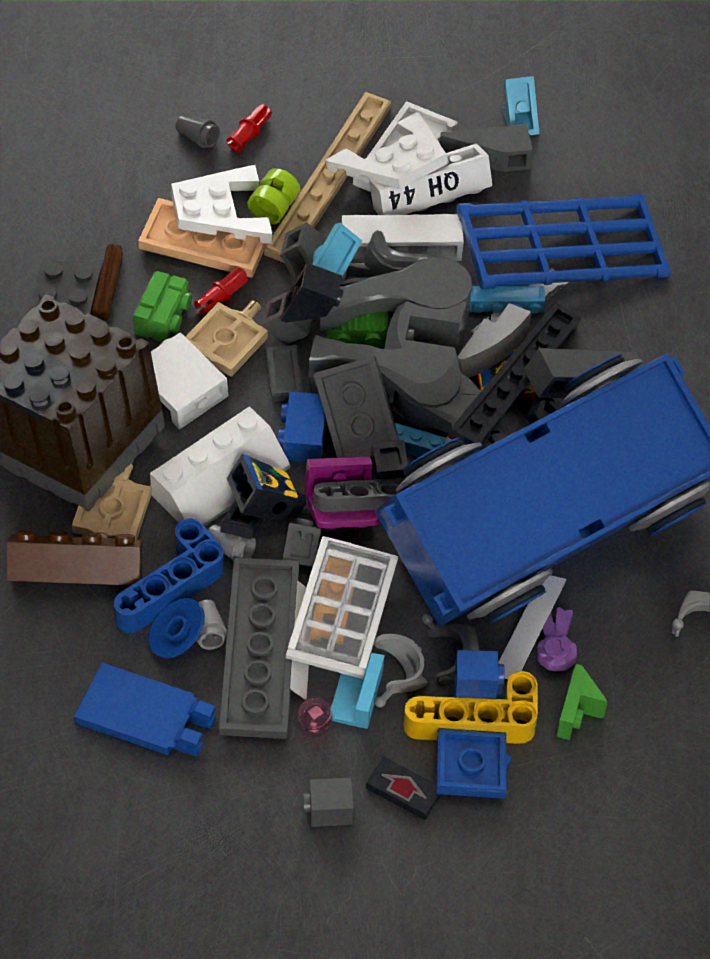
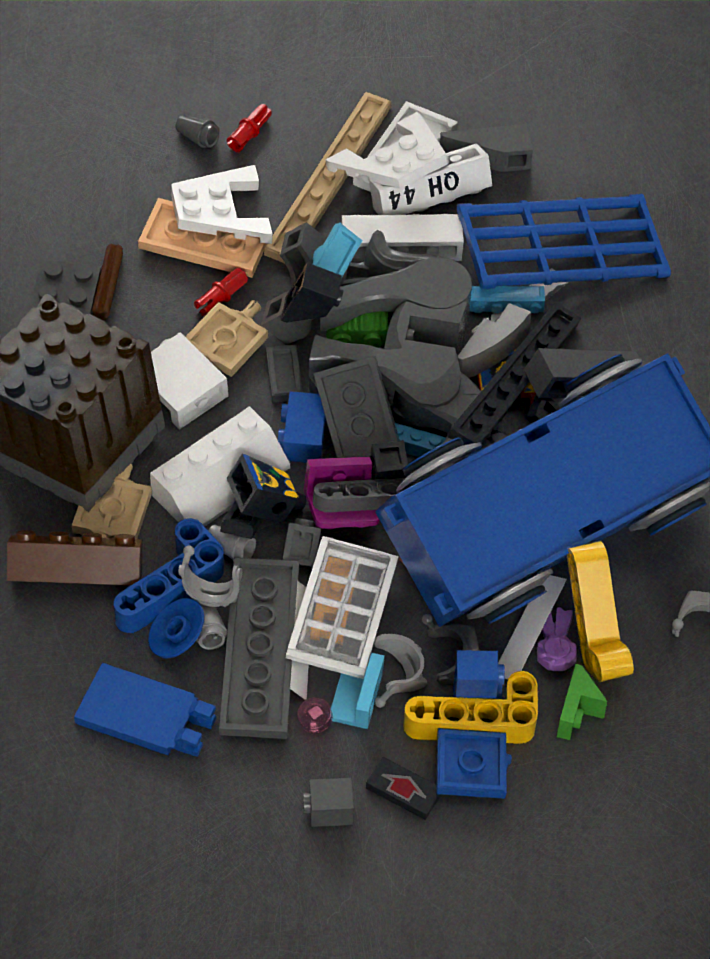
bright green brick [132,271,193,342] -> none
lime wheel [247,168,301,225] -> none
medium azure slope [502,76,540,135] -> none
none -> light grey helmet [178,546,243,608]
none -> yellow beam [567,541,634,682]

